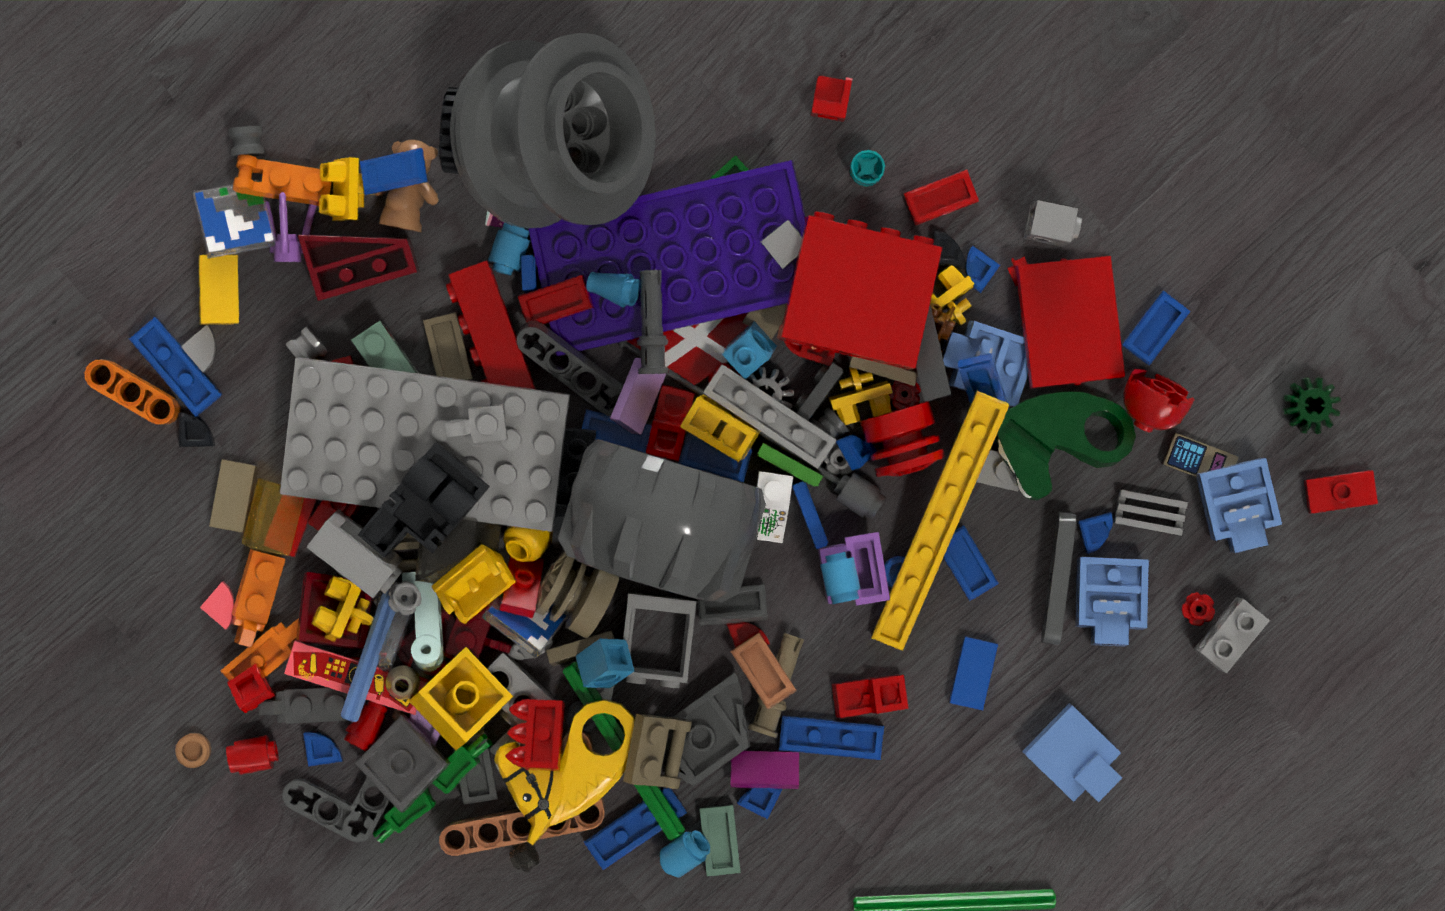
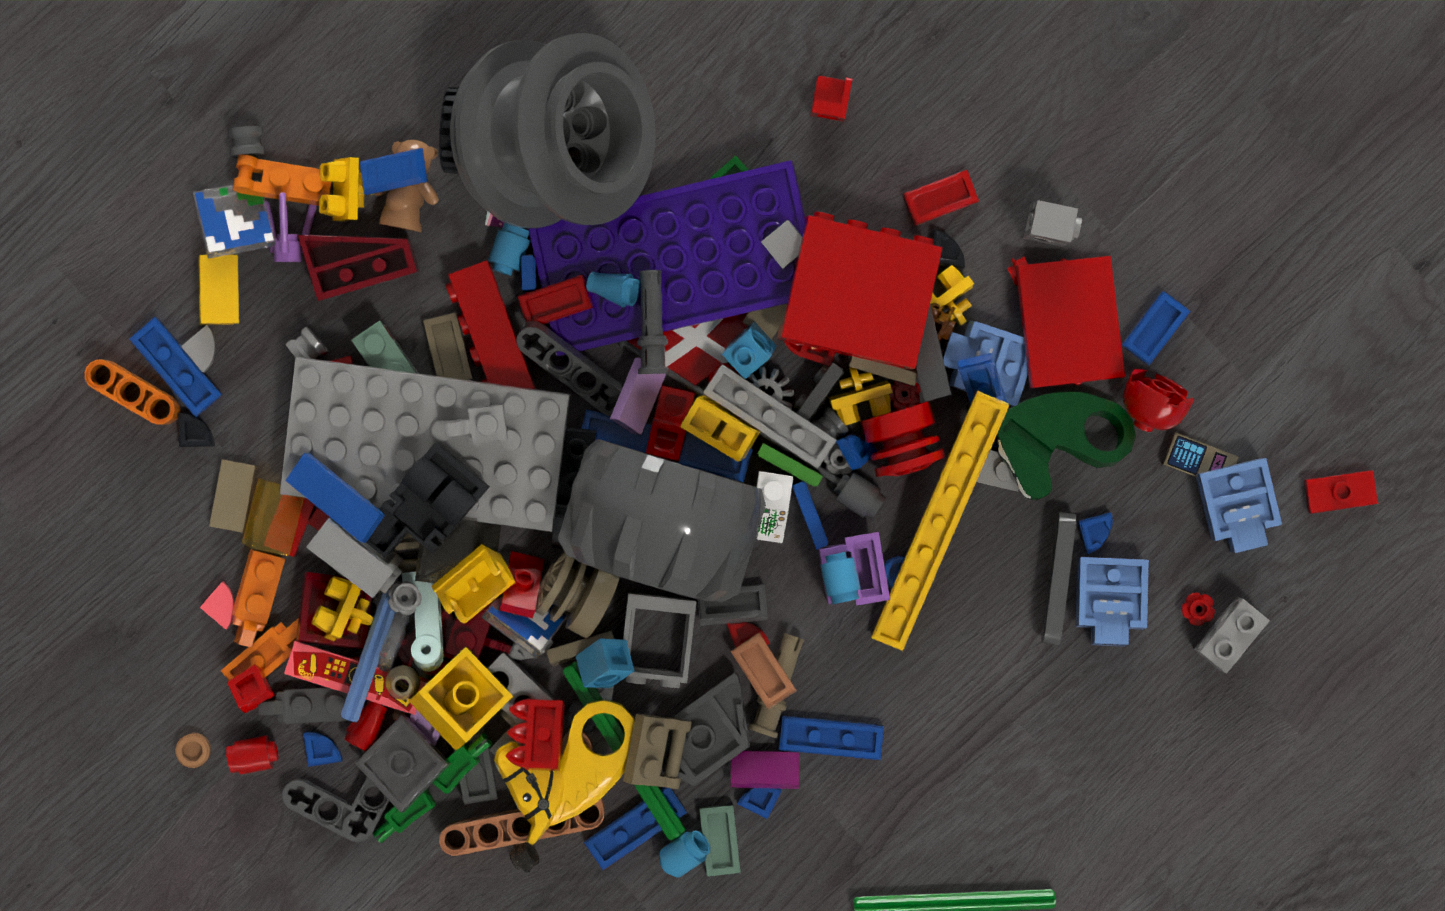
yellow head [503,526,553,562] -> none
red slope [832,675,908,718] -> none
teal wheel [849,150,885,187] -> none
blue tile [943,525,999,601] -> none
blue tile [949,636,998,711] -> none
blue tile [965,246,1000,293] -> none
medium blue piece [1022,703,1122,802] -> none
light grey tile [1114,490,1188,536] -> none
dark green gear [1282,377,1341,434] -> none
none -> blue tile [285,453,385,543]

